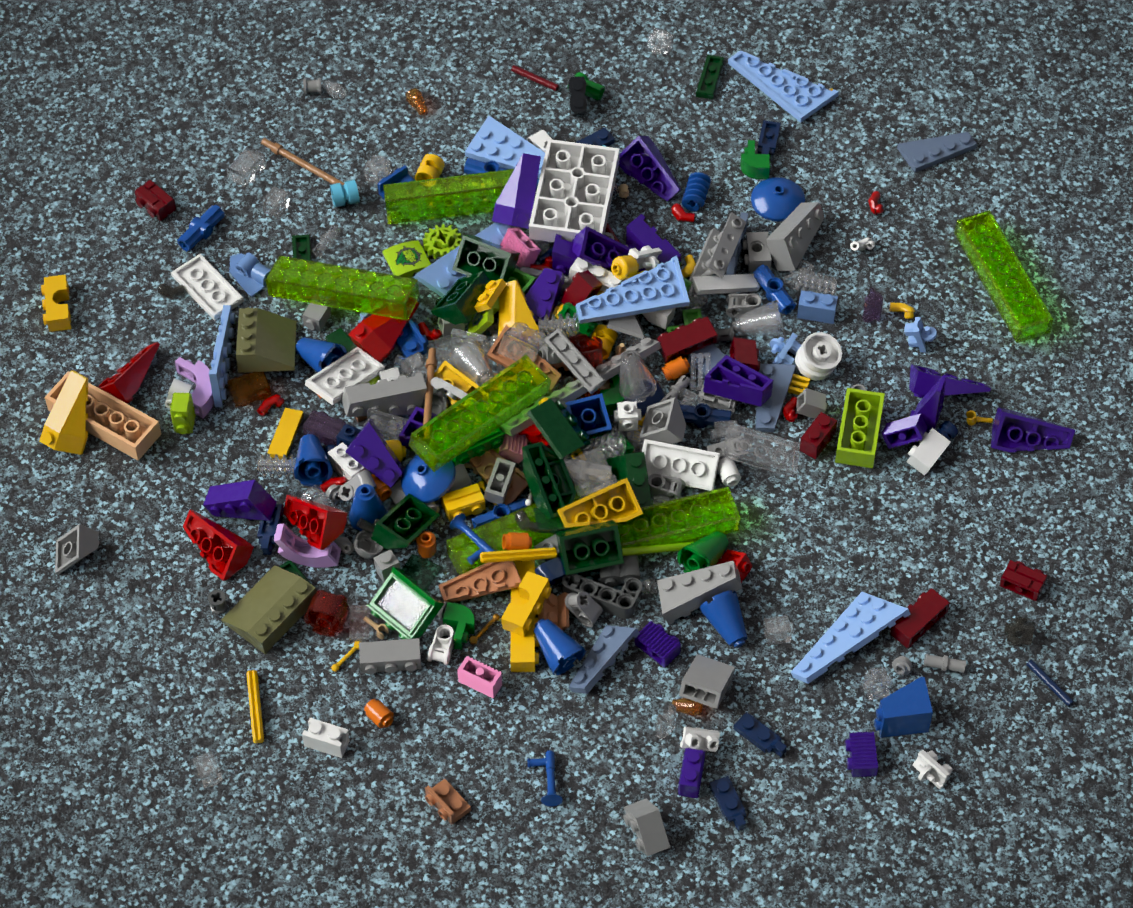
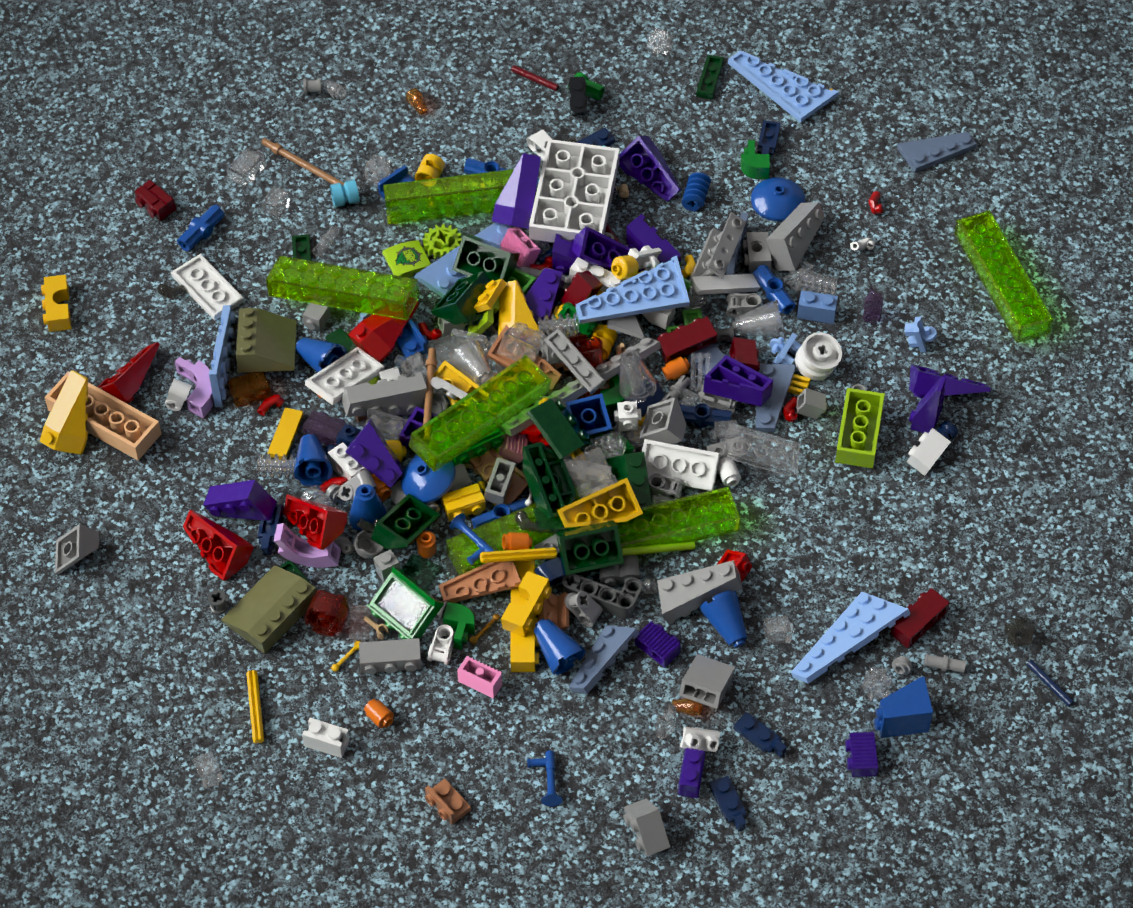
lime brick [170,392,196,434] -> none
medium blue panel [229,252,274,297] -> none
light blue wing [465,116,545,178] -> none
red arm [671,203,695,222] -> none
green cone [677,531,729,573] -> none
dark red brick [799,412,837,460] -> none
dark purple brick [882,414,927,449] -> none
yellow arm [890,302,915,319] -> none
white hips [913,750,953,789] -> none
yellow hand [966,410,993,426] -> none
dark purple wedge [991,407,1075,452] -> none
dark red brick [1000,560,1047,601] -> none

